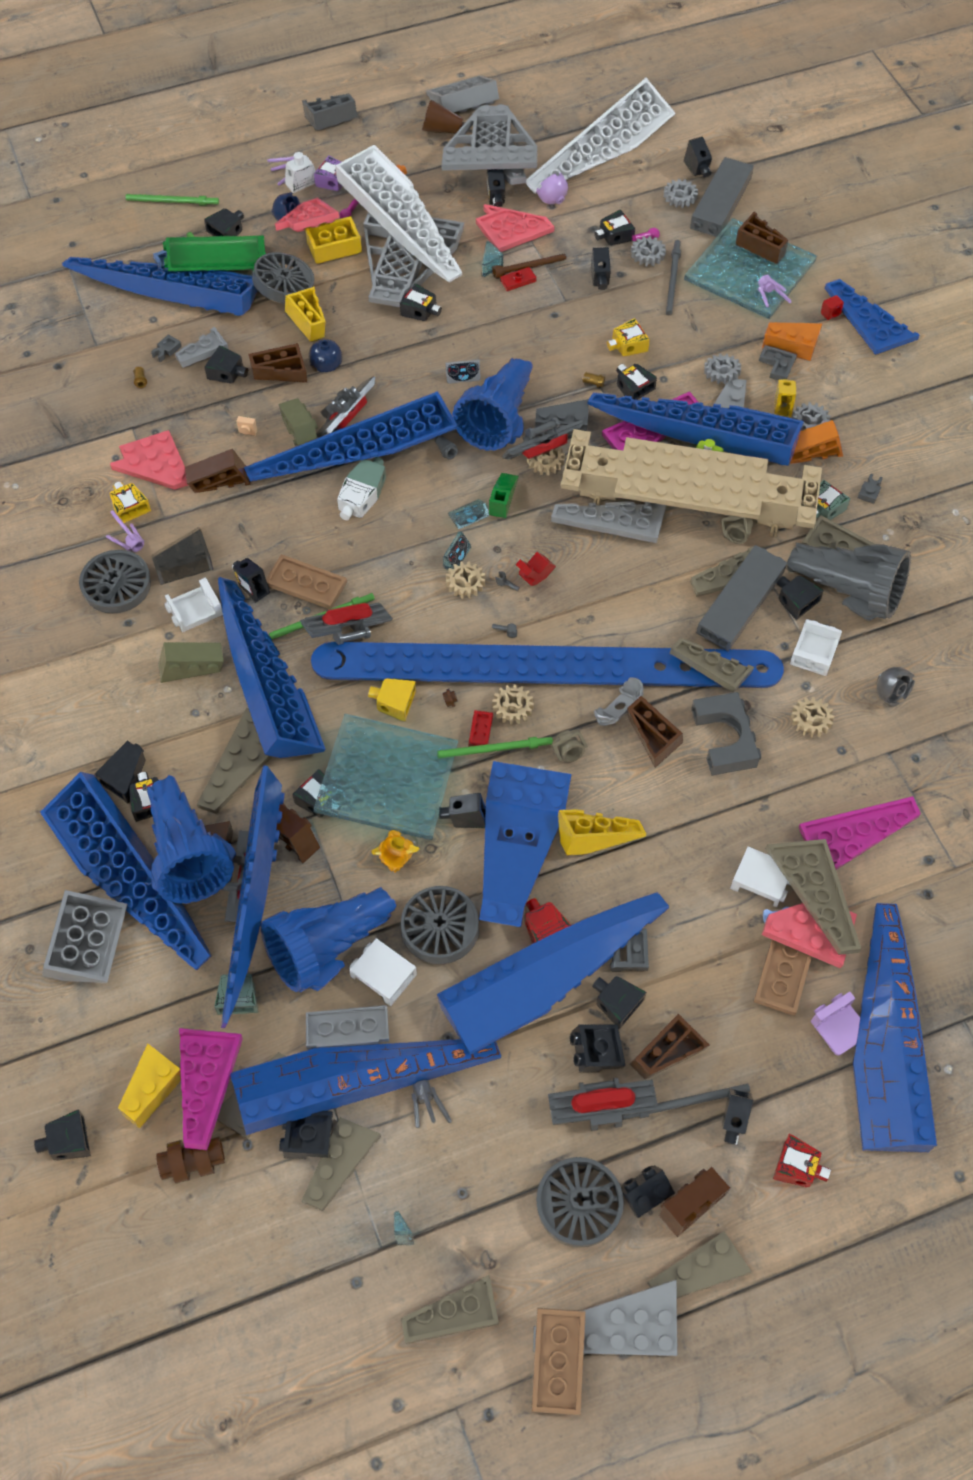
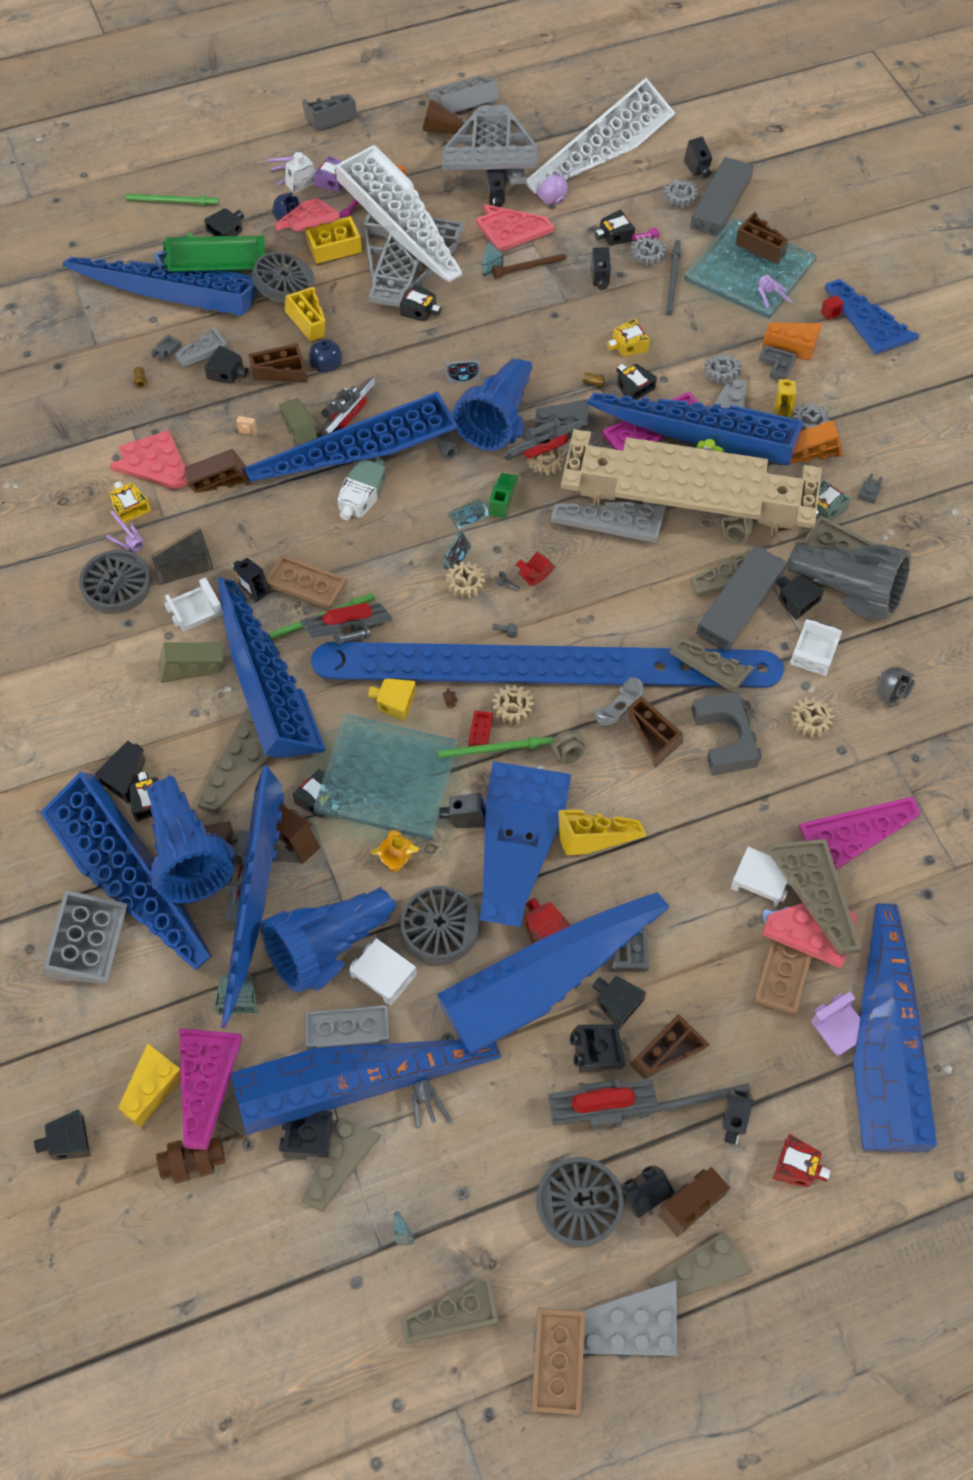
red plate [500,267,536,291] -> none

